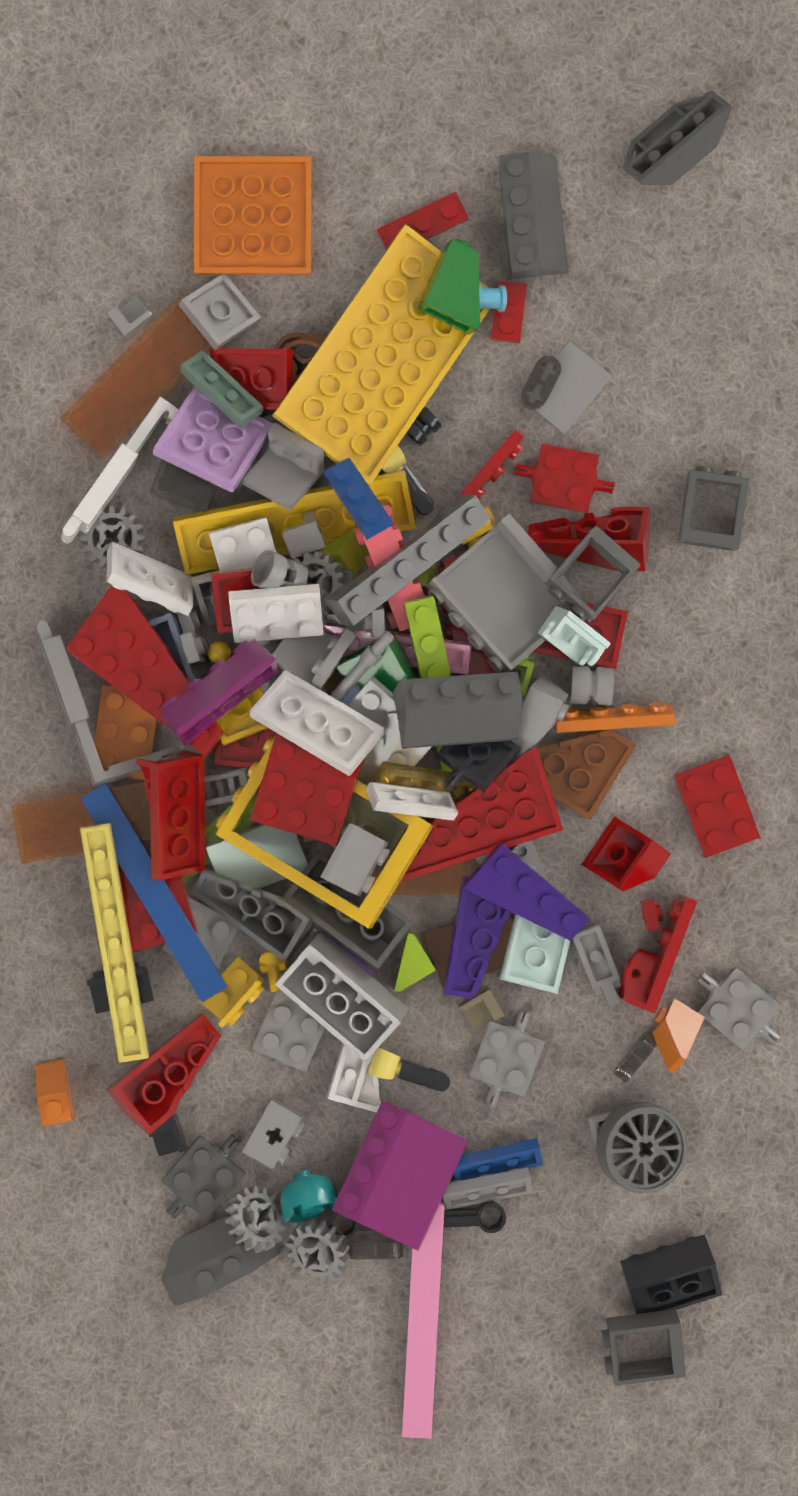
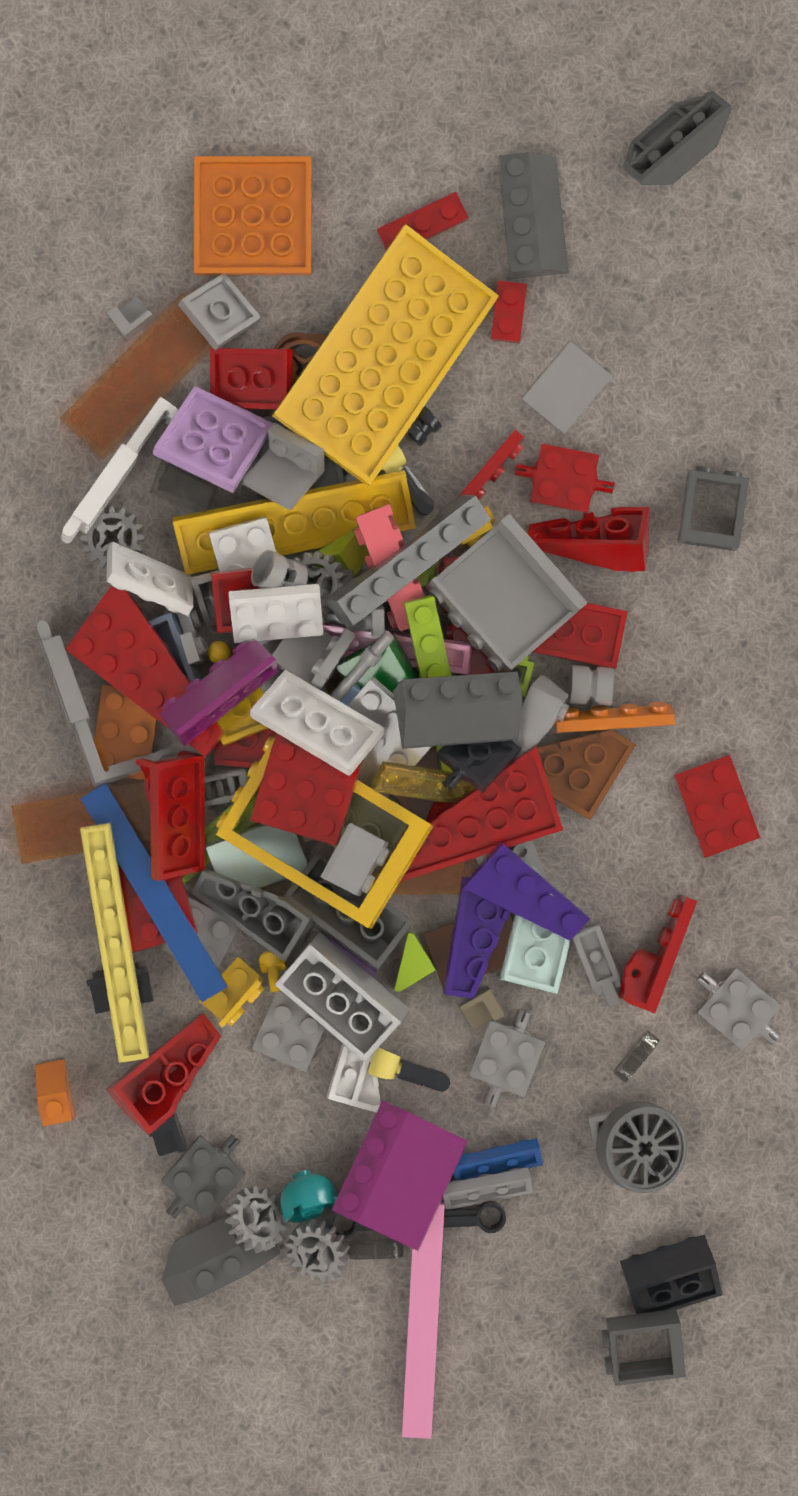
sand green plate [180,350,263,429] -> none
light grey brick [242,1097,305,1170] -> none
light grey panel [282,510,325,559] -> none
blue plate [323,458,393,540] -> none
white tile [366,782,458,821] -> none
green slope [417,239,480,335] -> none
medium azure bush [479,284,507,312] -> none
clear smoke beam [521,356,561,410] -> none
light aqua hinge [538,606,611,666] -> none
dark grey window [545,525,641,623] -> none
red slope [582,816,671,892] -> none
red plate [640,899,664,931] -> none
slope [652,999,705,1073] -> none

